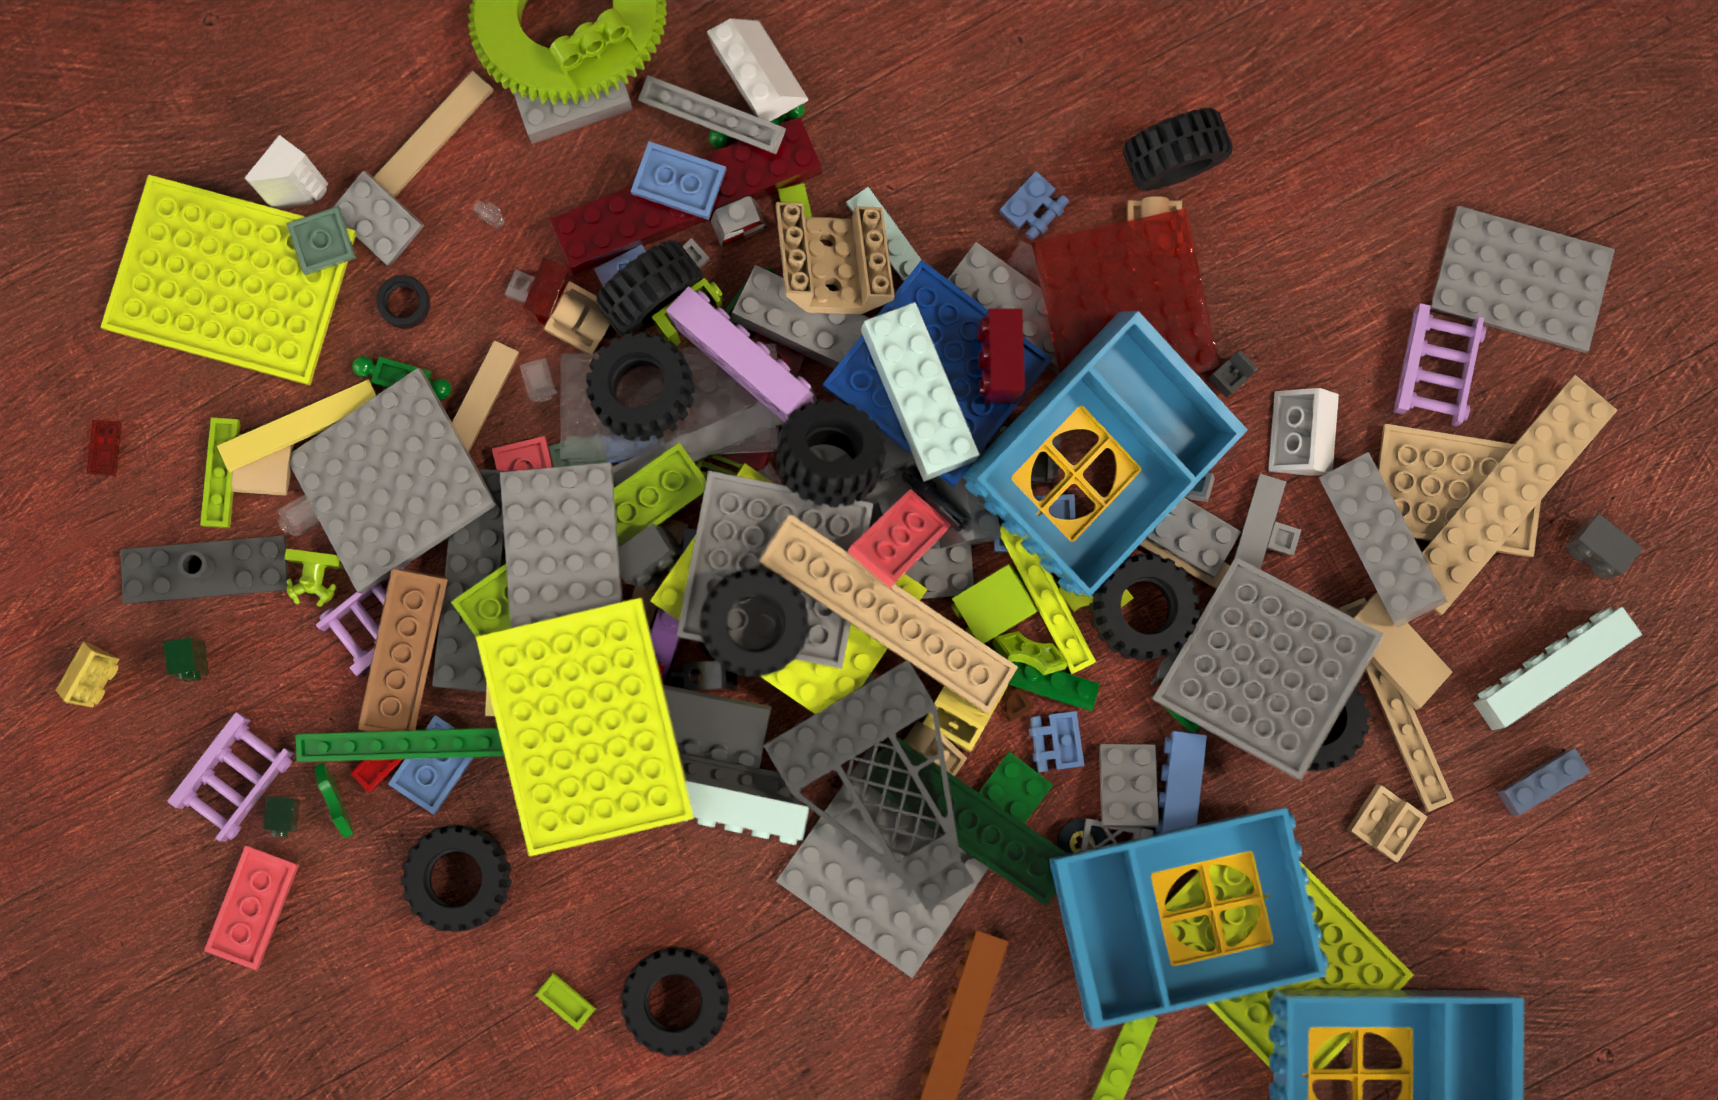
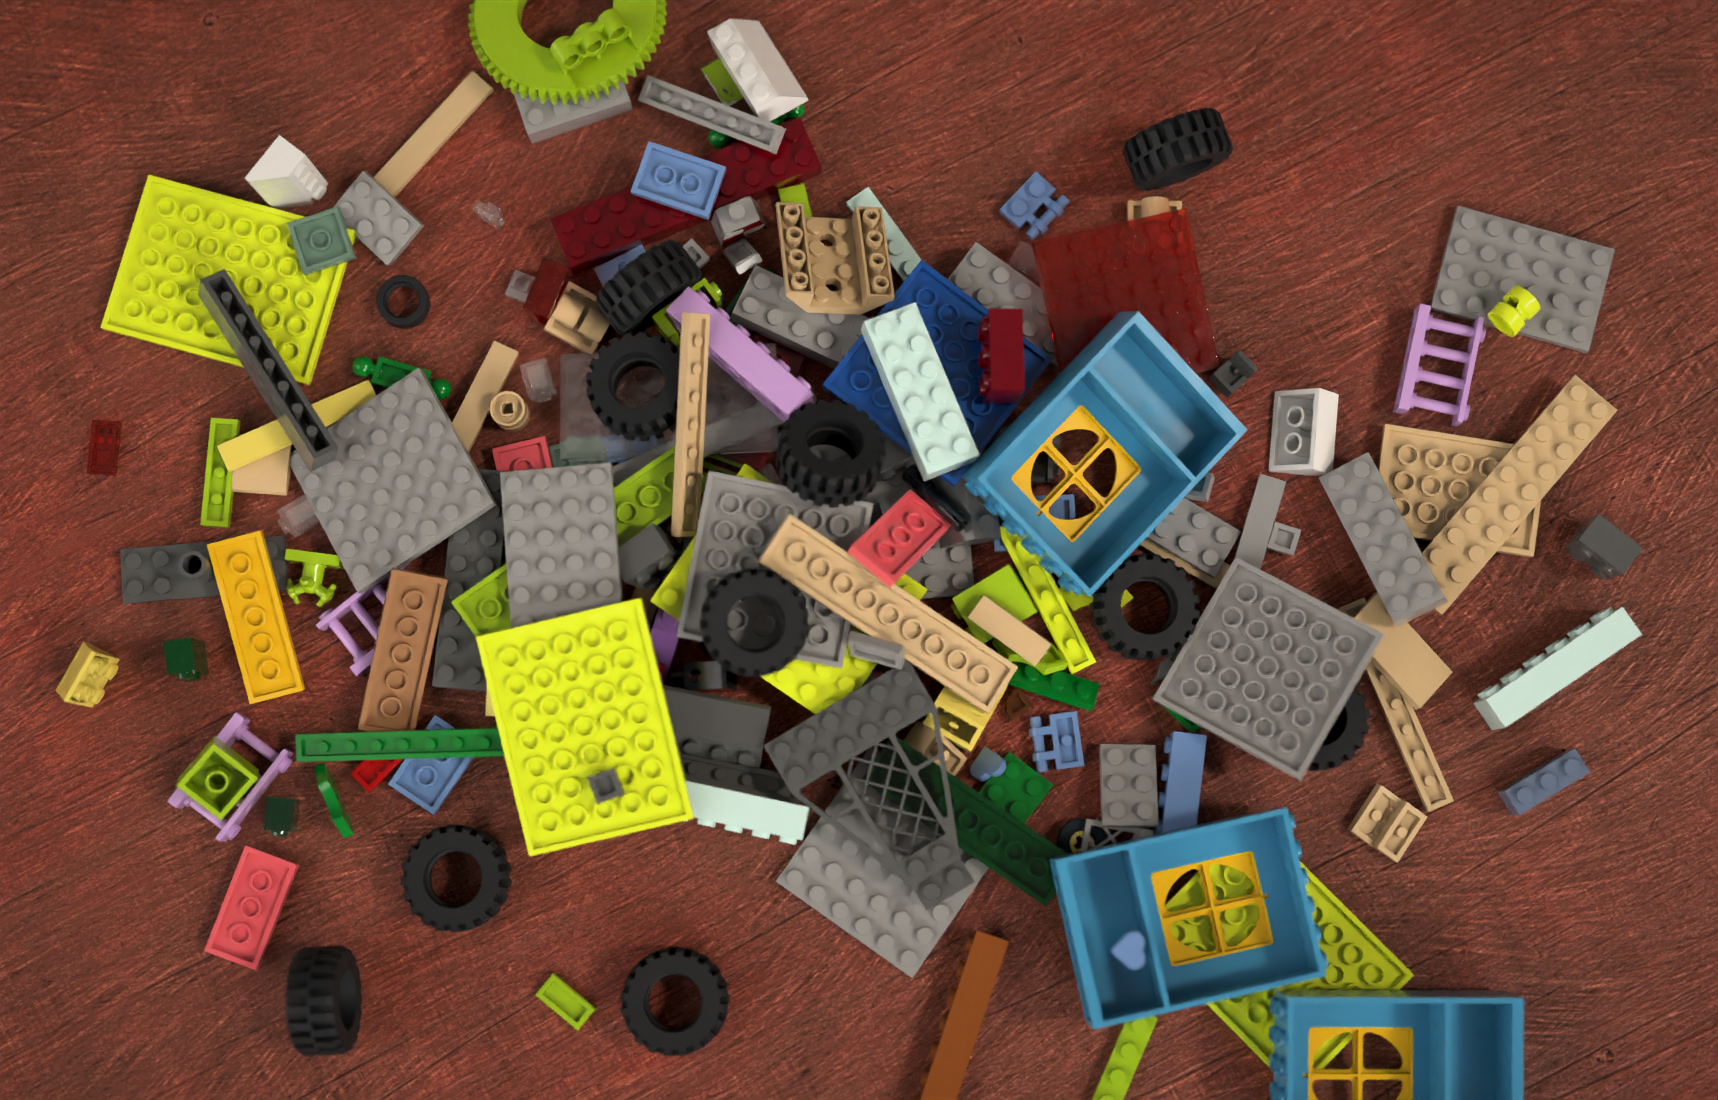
none -> lime brick [176,736,259,820]
none -> dark grey brick [198,269,338,472]
none -> yellow plate [207,530,305,704]
none -> black tyre [285,945,362,1056]
none -> tan wheel [490,391,530,432]
none -> dark grey plate [587,767,625,804]
none -> tan plate [671,312,710,537]
none -> lime sticker [701,58,743,106]
none -> light grey tile [722,238,763,275]
none -> light grey tile [848,631,905,670]
none -> tan tile [968,595,1052,666]
none -> medium blue tile [970,746,1006,781]
none -> medium blue tile [1110,931,1145,970]
none -> neon yellow wheel [1488,285,1541,337]

